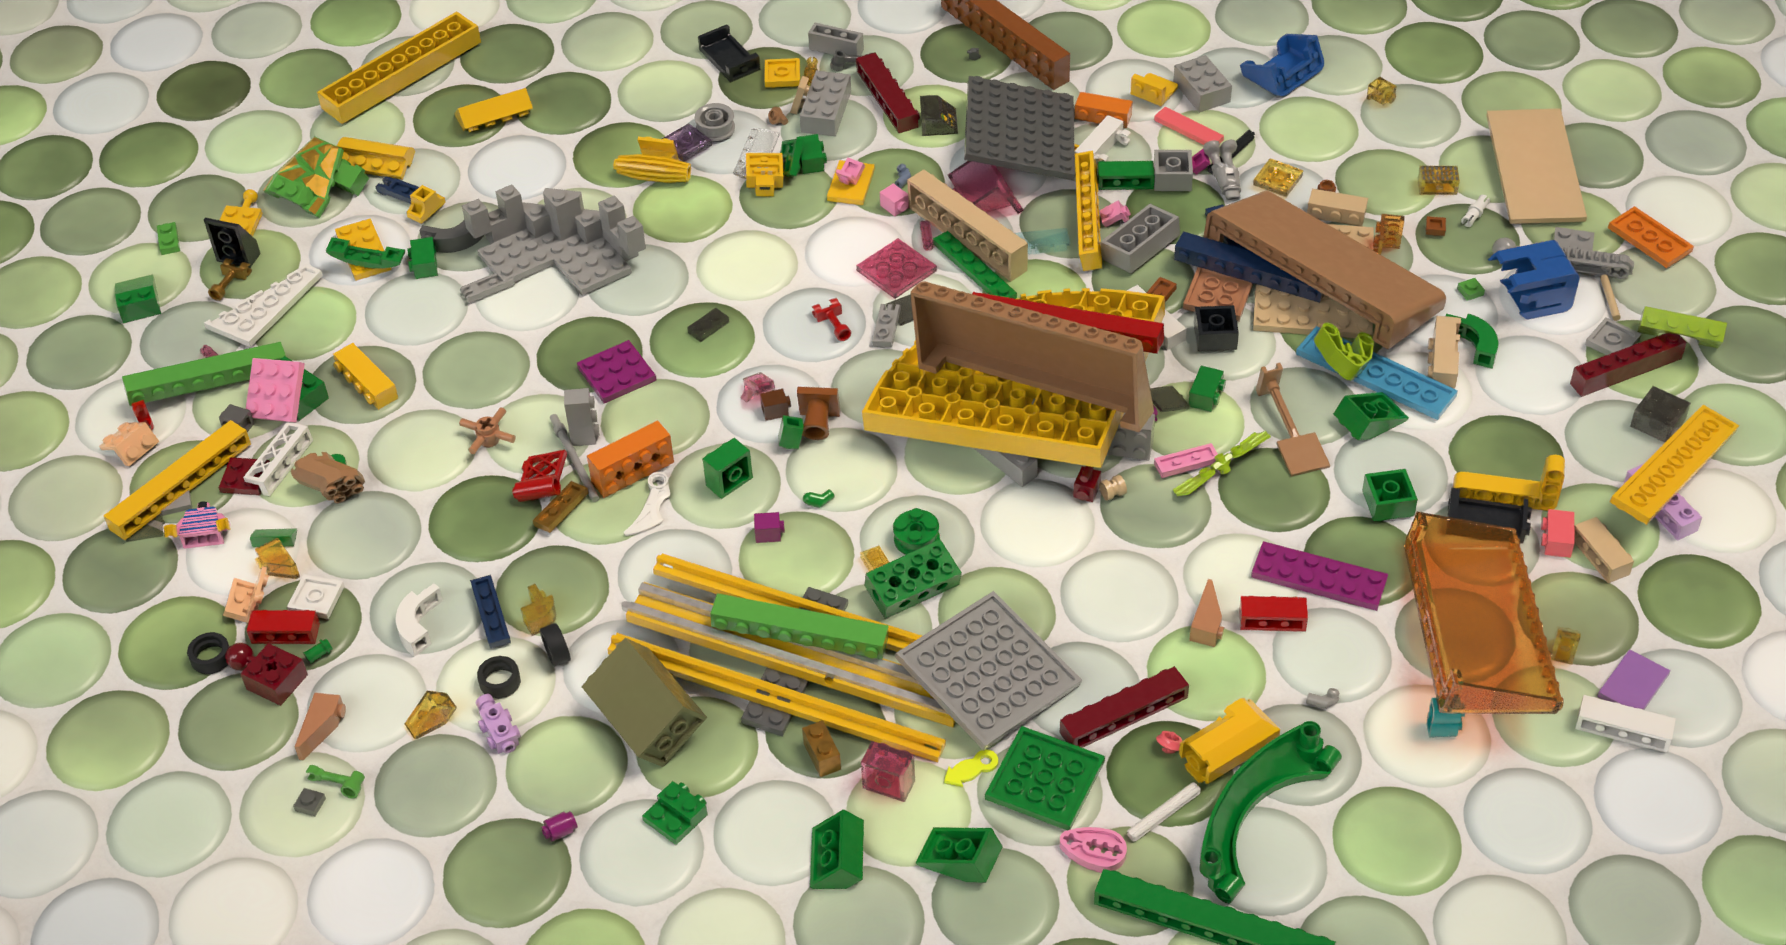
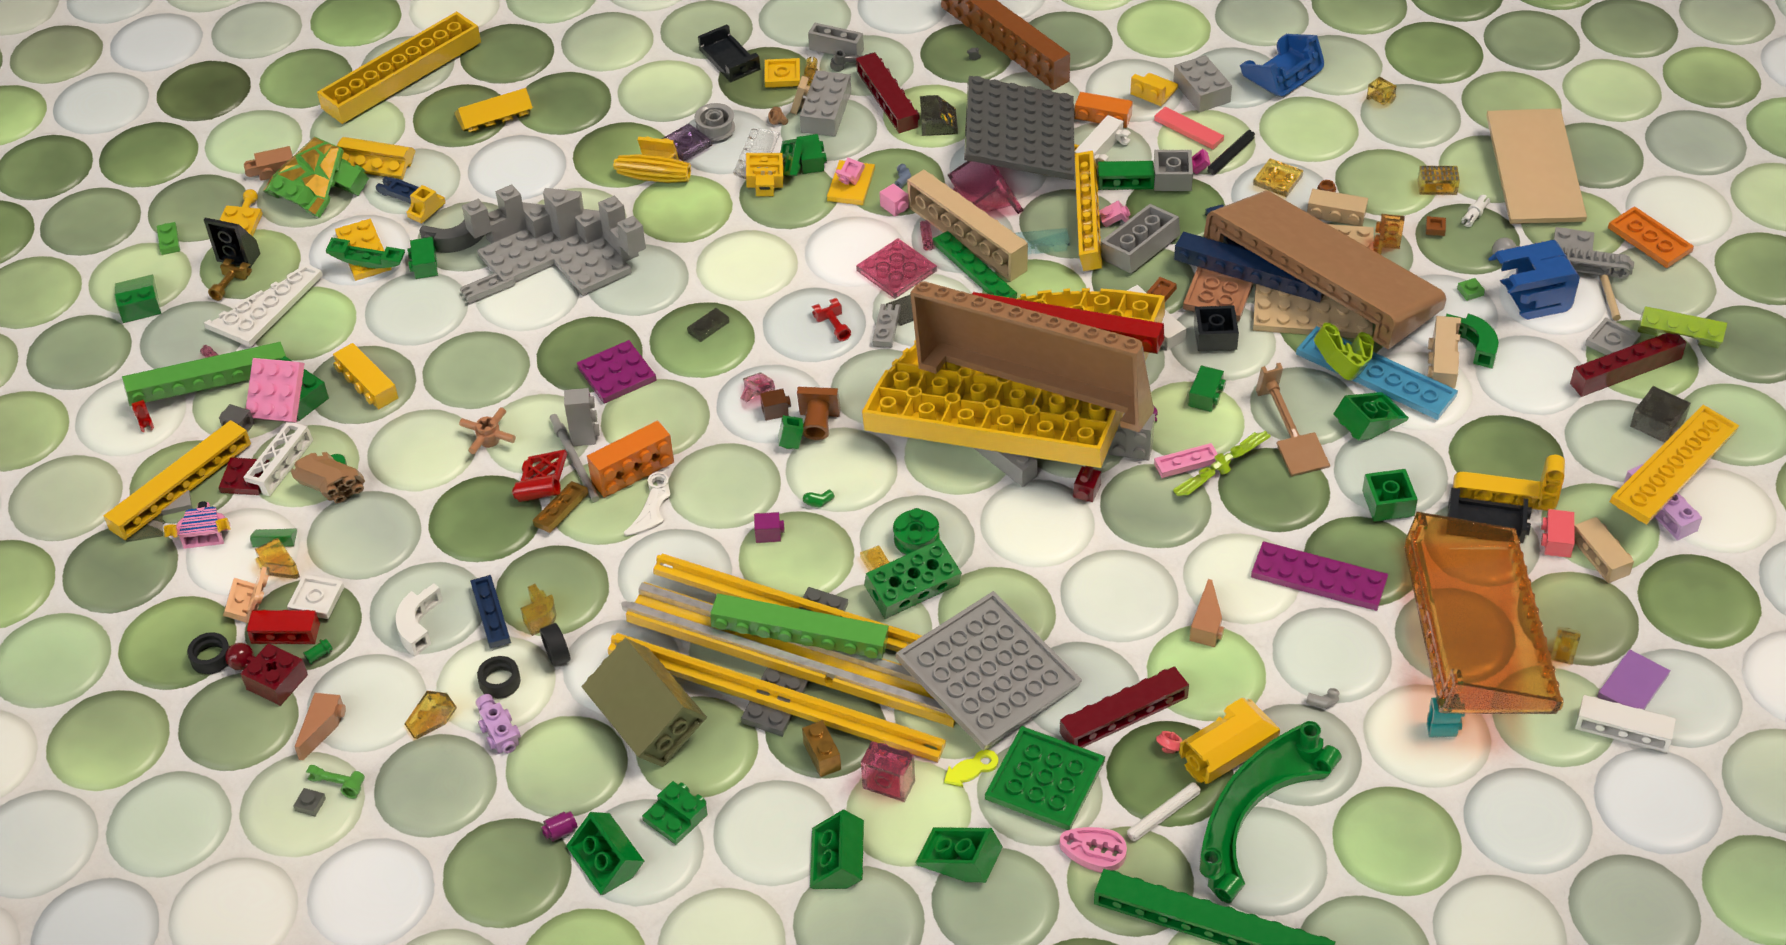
light nougat bracket [99,422,159,466] -> none
green brick [702,437,753,499] -> none
tan wheel [1099,475,1127,501] -> none
clear smoke piece [1150,386,1190,412] -> none
light grey piece [1203,139,1241,201] -> none
red brick [1239,596,1308,632] -> none
none -> nougat brick [244,146,293,181]
none -> green slope [566,812,645,895]

